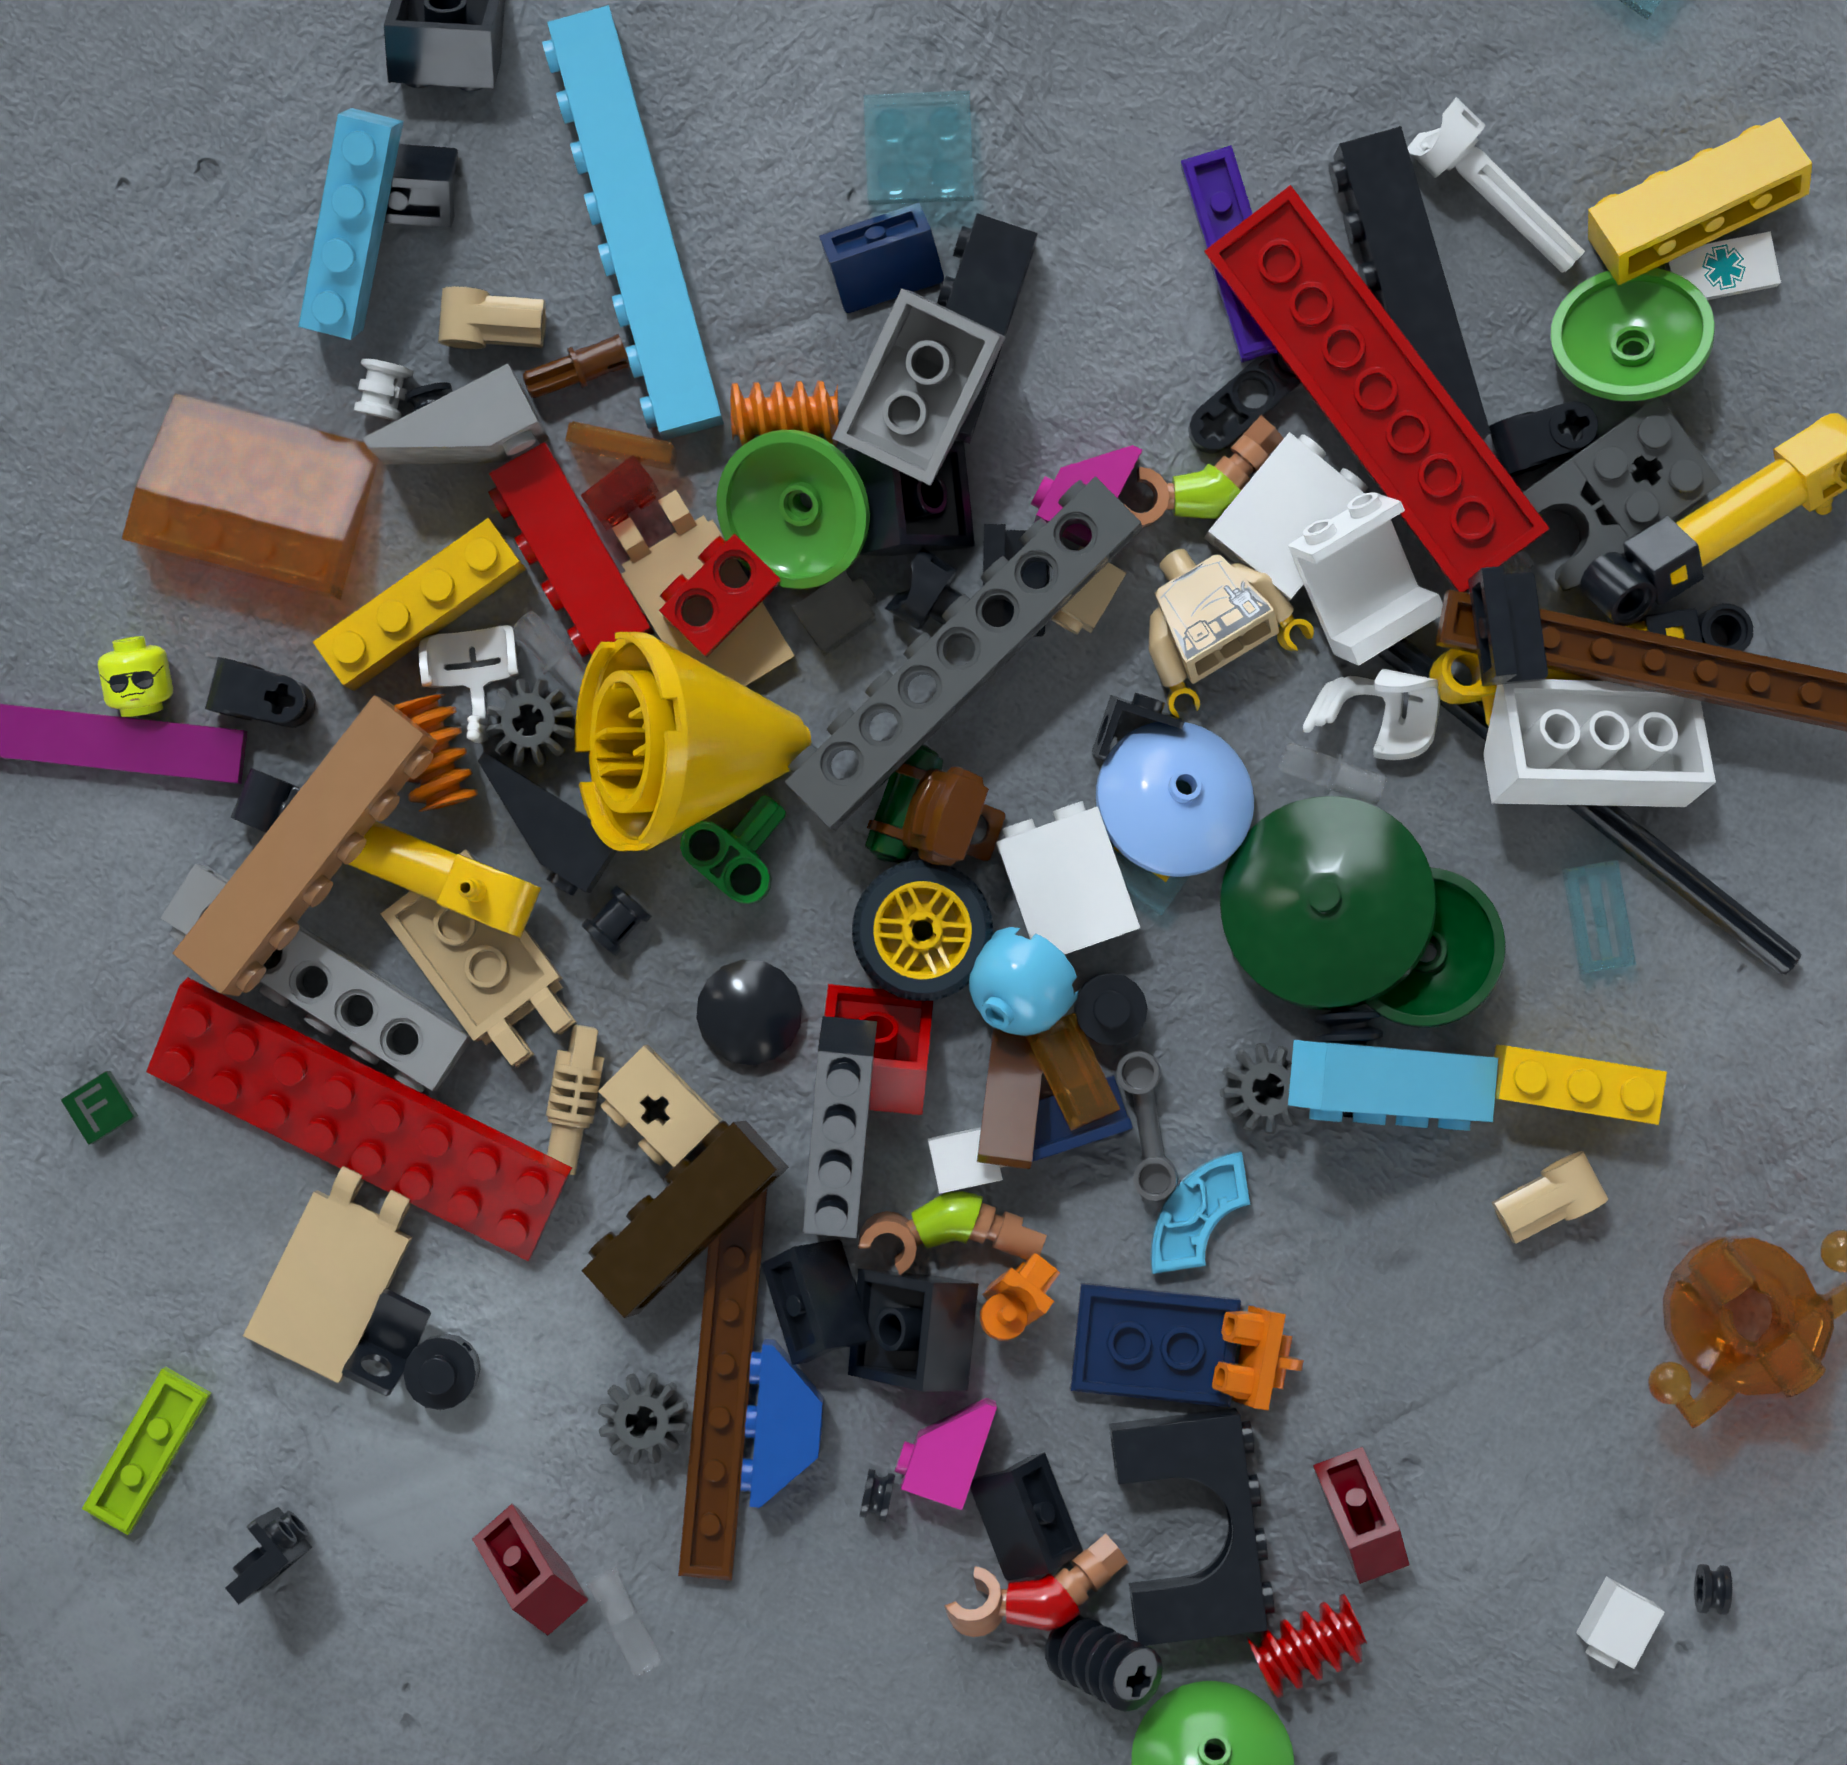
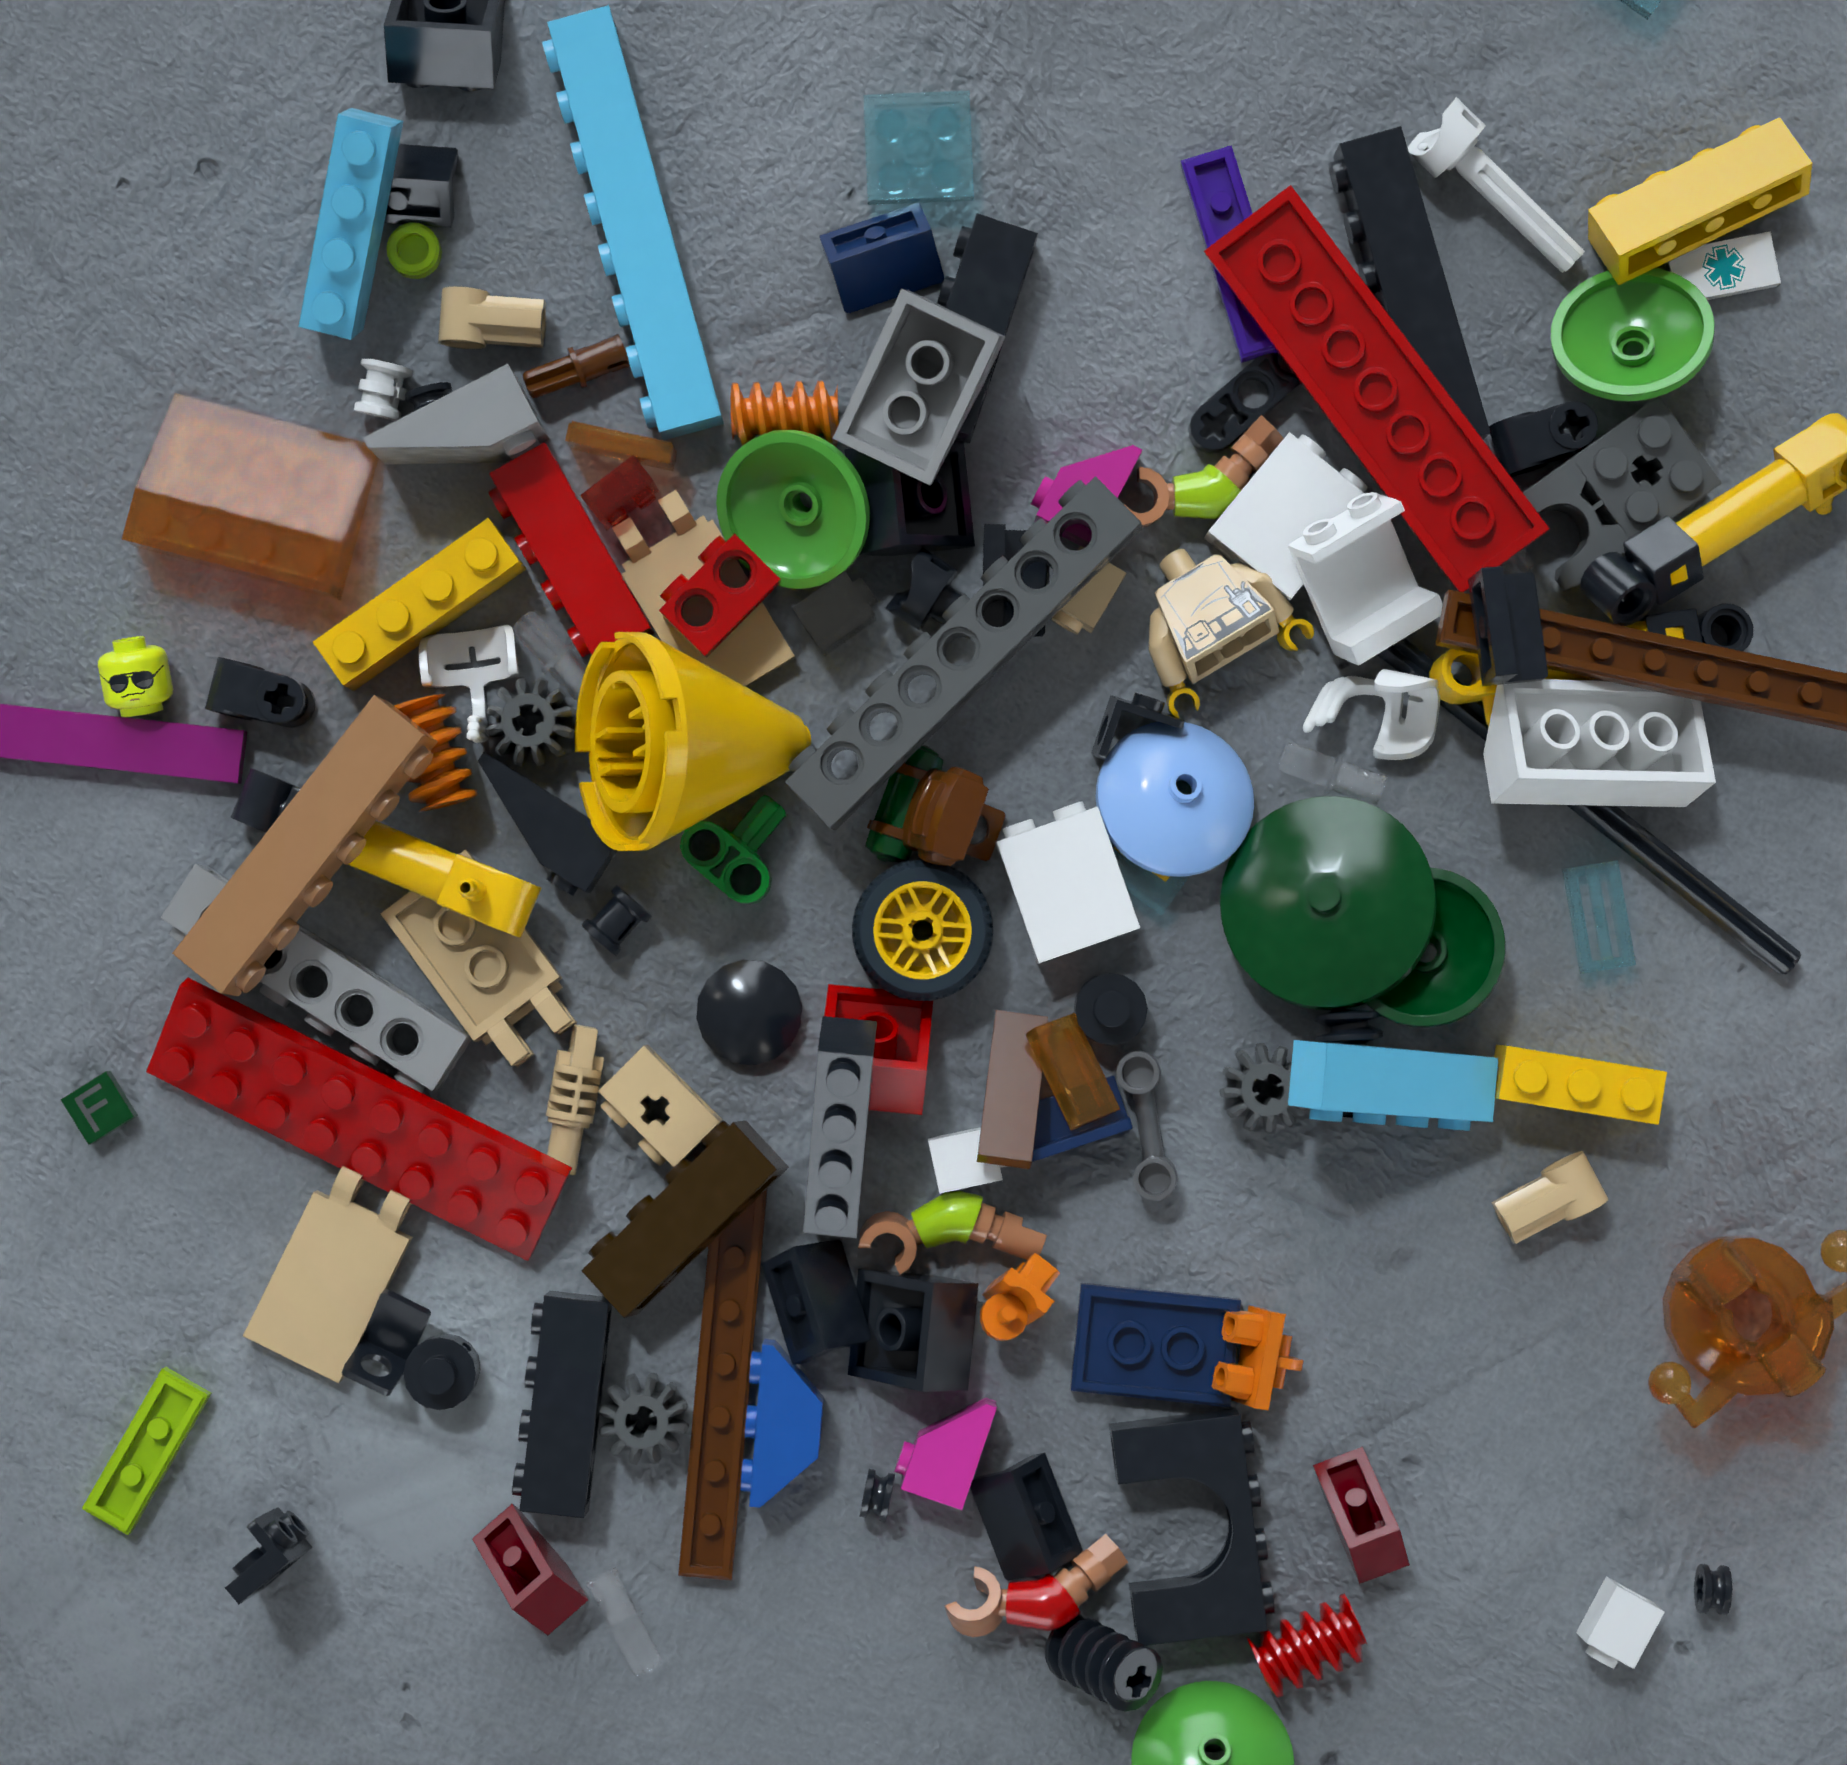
medium azure cylinder [969,927,1079,1036] -> none
medium azure tile [1150,1151,1250,1274] -> none
none -> lime tile [386,223,442,279]
none -> black brick [512,1291,613,1518]

